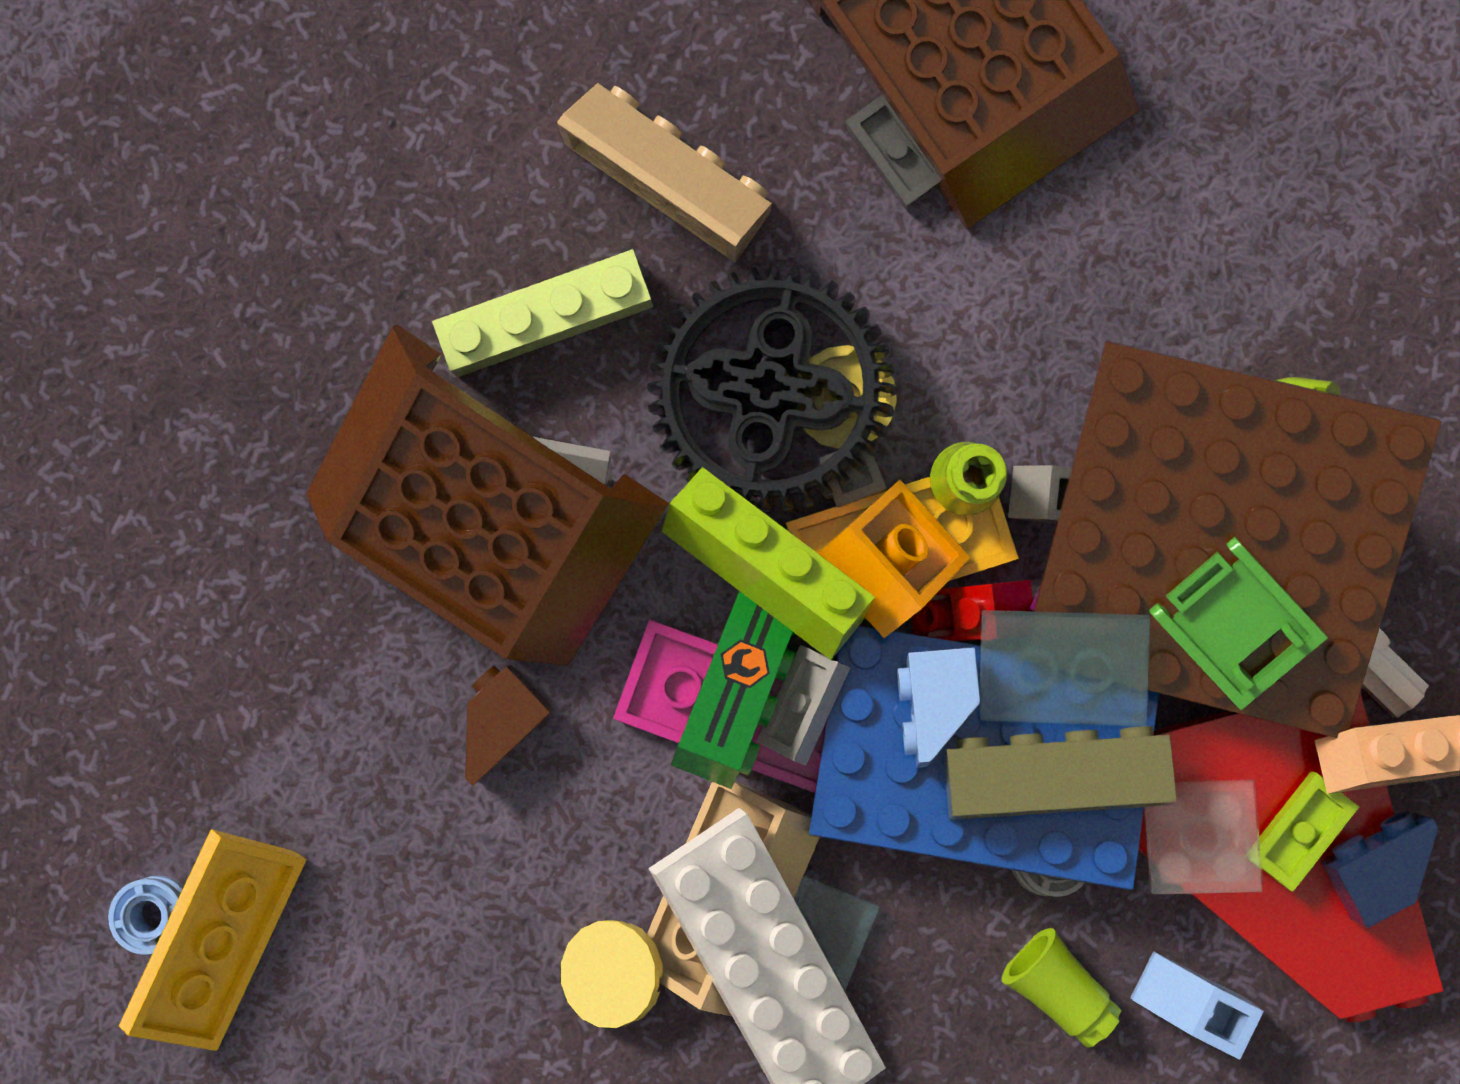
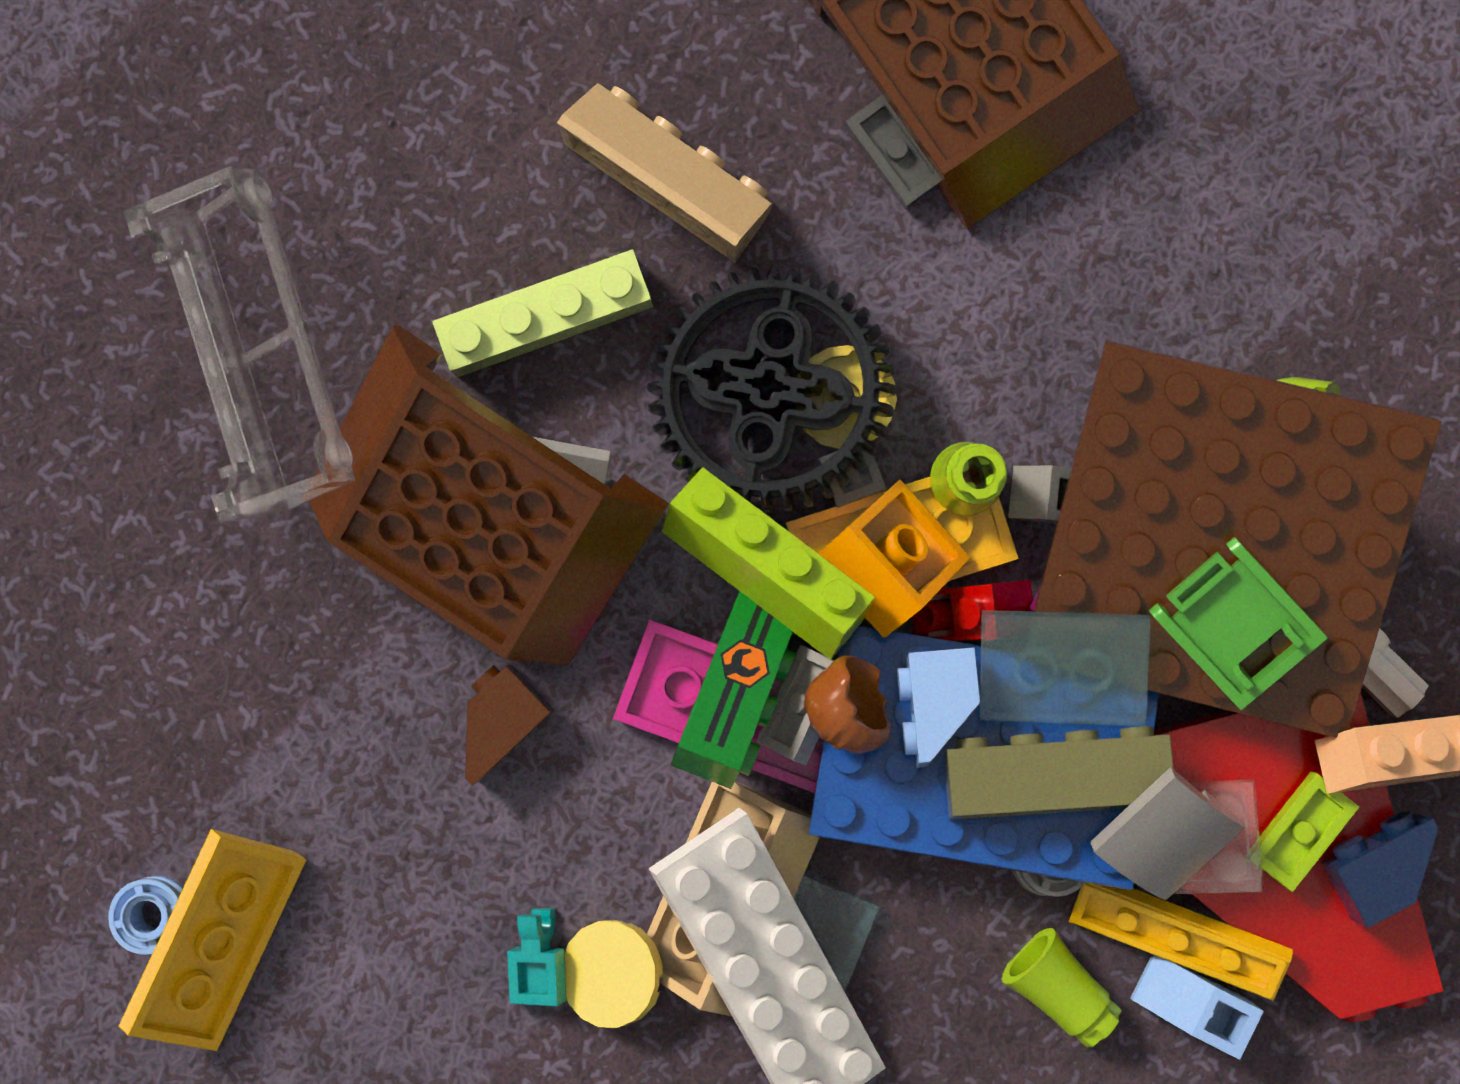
none -> clear windscreen [123,166,355,522]
none -> teal plate [507,908,567,1006]
none -> dark orange hair [804,655,891,754]
none -> yellow tile [1069,883,1293,1001]
none -> light grey slope [1090,767,1246,900]

